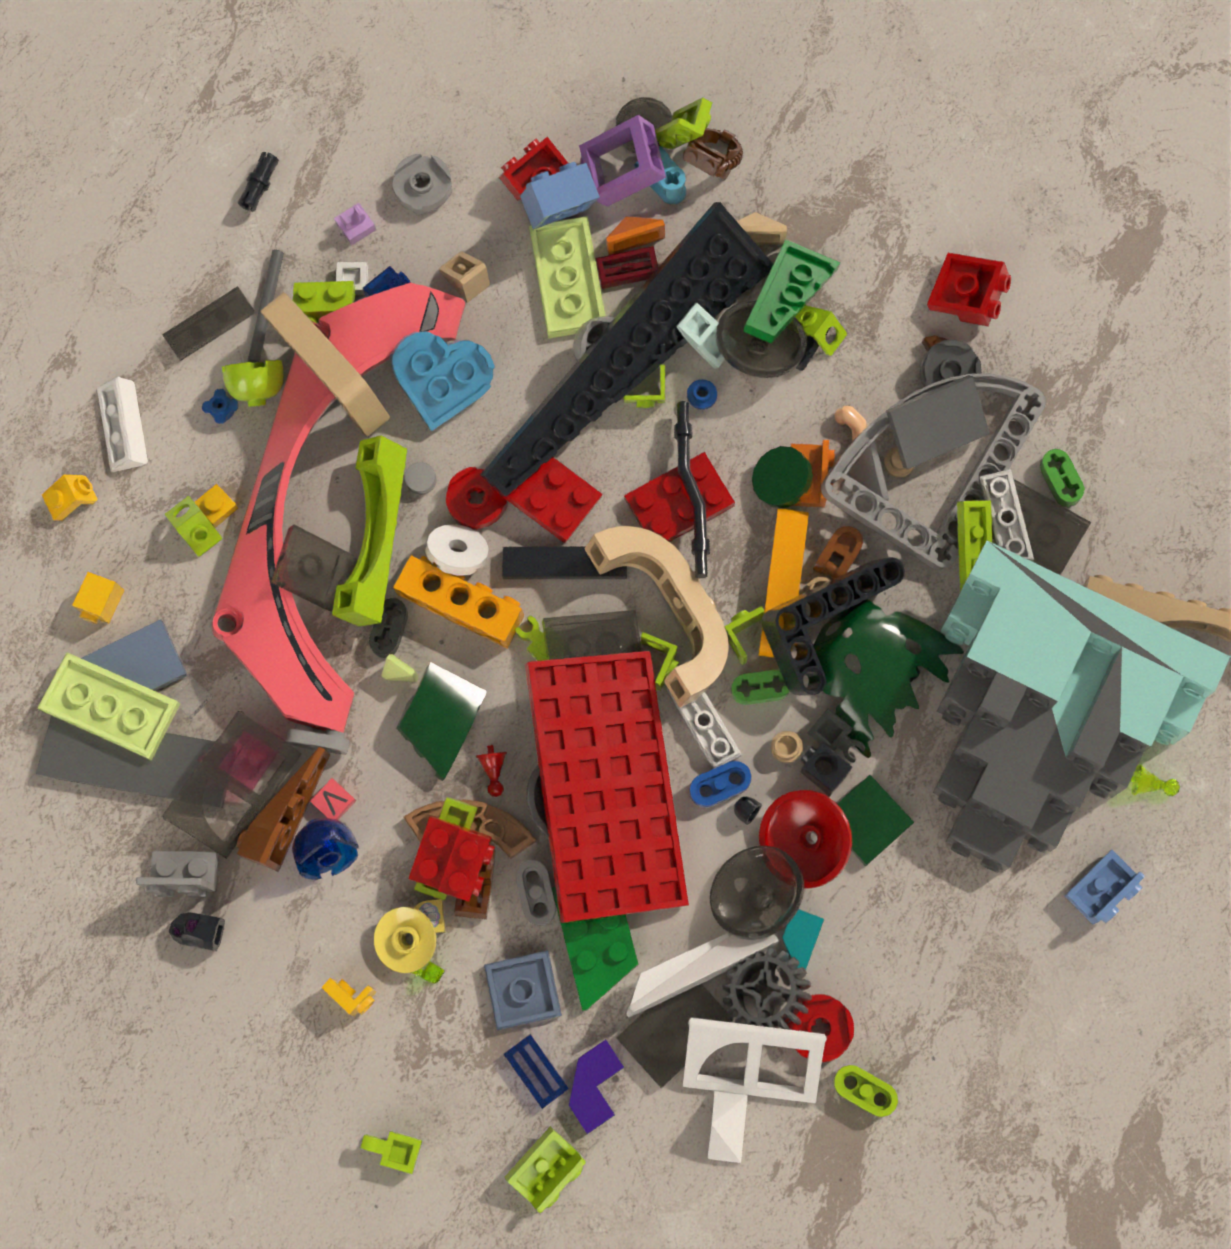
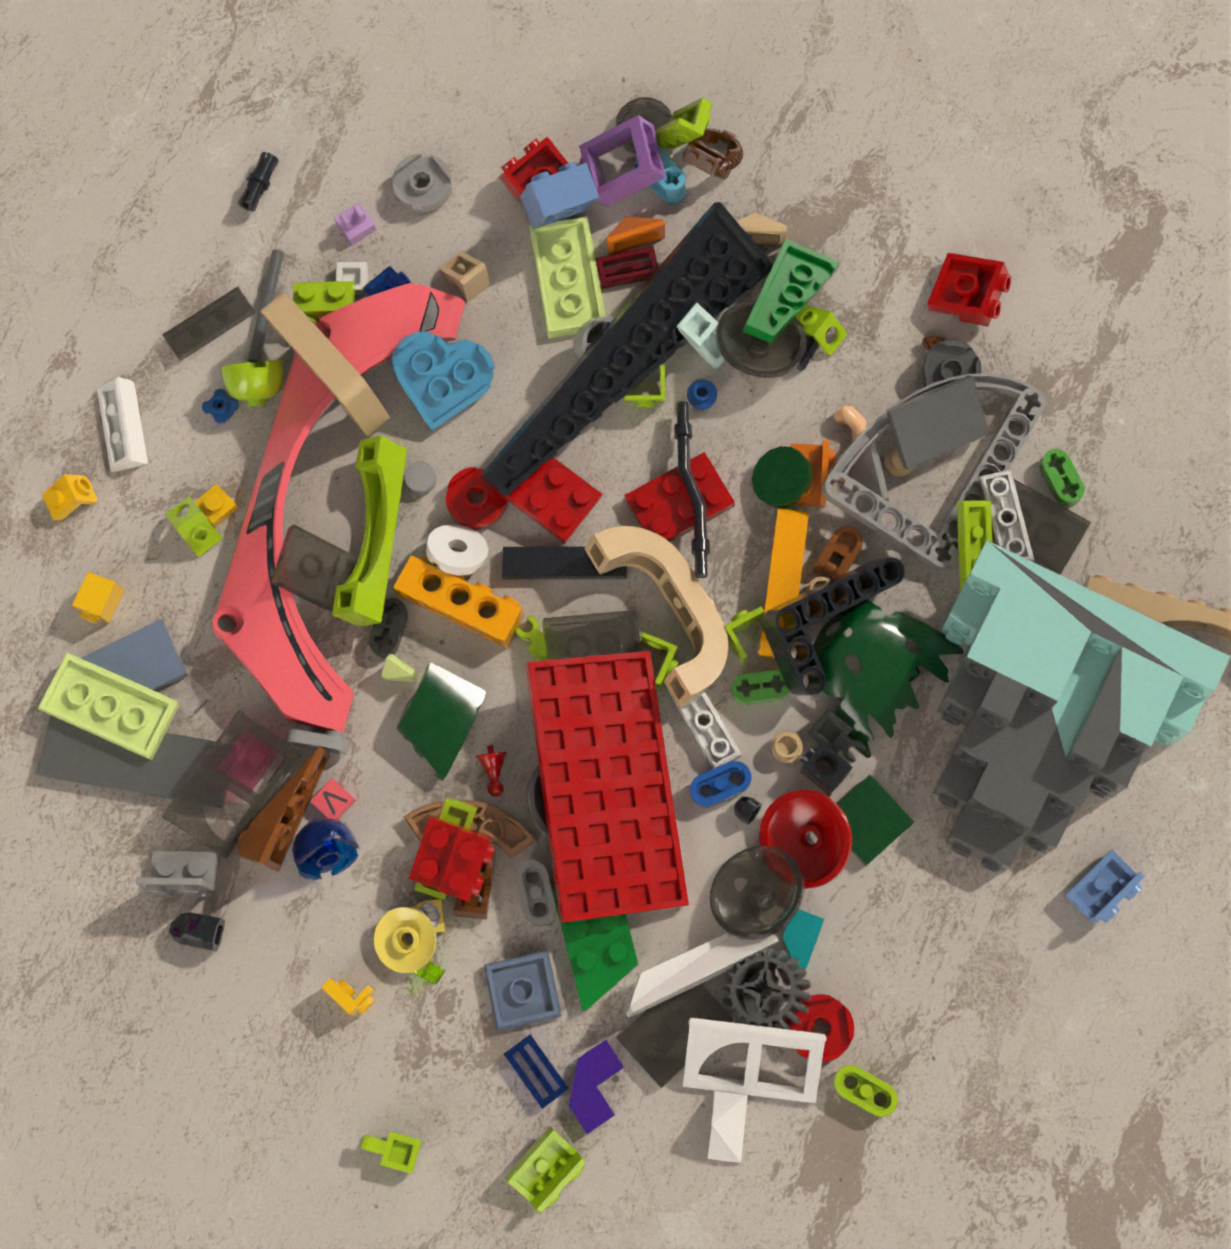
clear neon green piece [1130,764,1180,797] -> none

